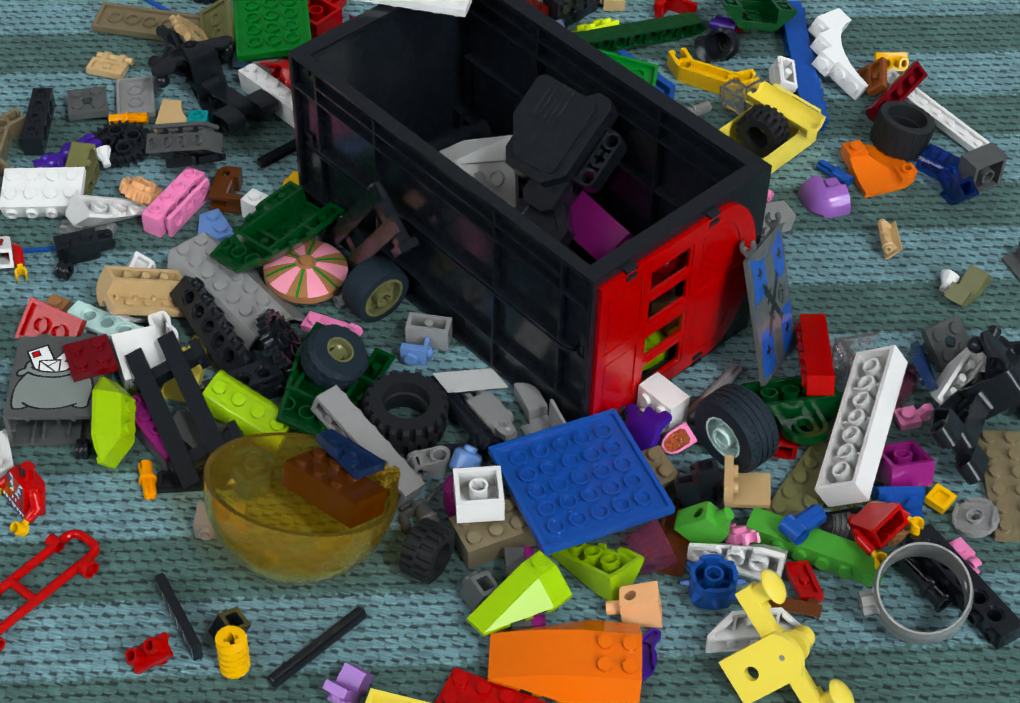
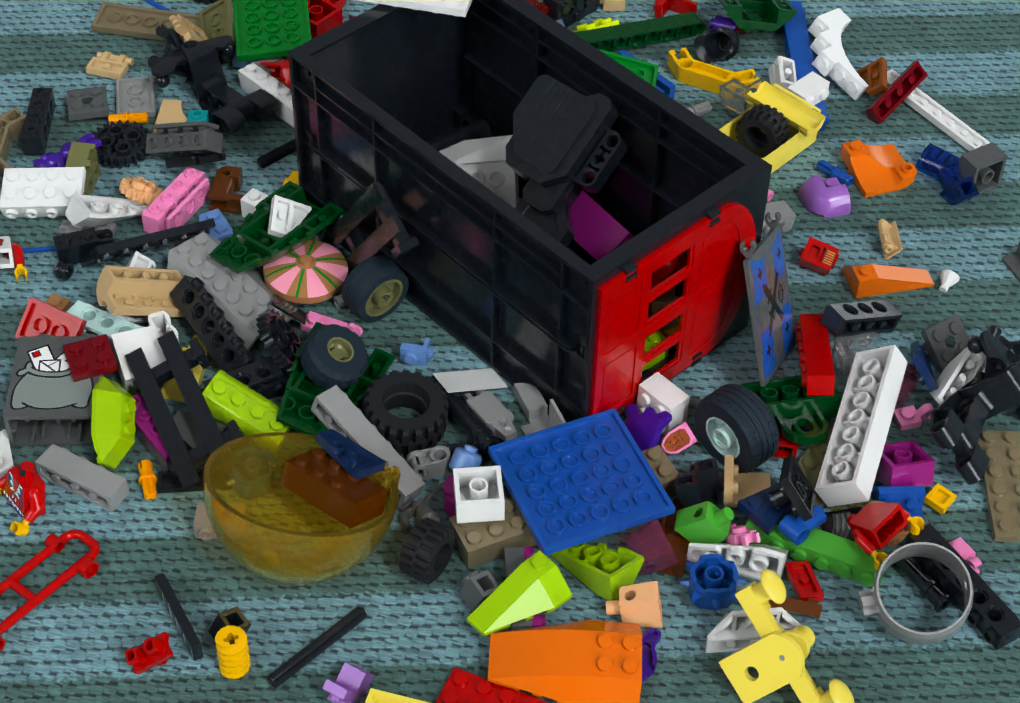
black bush [75,439,91,460] -> none
white rock [96,145,111,168] -> none
light grey brick [405,312,452,351] -> none
light grey axle [687,364,743,422] -> none
black tyre [869,101,936,160] -> none
yellow hips [874,52,909,71] -> none
olive brick [944,264,993,307] -> none
light grey plate [952,497,1000,539] -> none
none -> light grey brick [35,444,129,512]
none -> black wing [80,218,216,268]
none -> white wing [267,195,312,238]
none -> black sticker [271,293,307,325]
none -> dark blue wing [737,483,792,535]
none -> black plate [768,454,816,522]
none -> white piece [787,71,830,108]
none -> red piece [798,237,840,275]
none -> black brick [820,299,902,337]
none -> orange wedge [842,264,935,298]

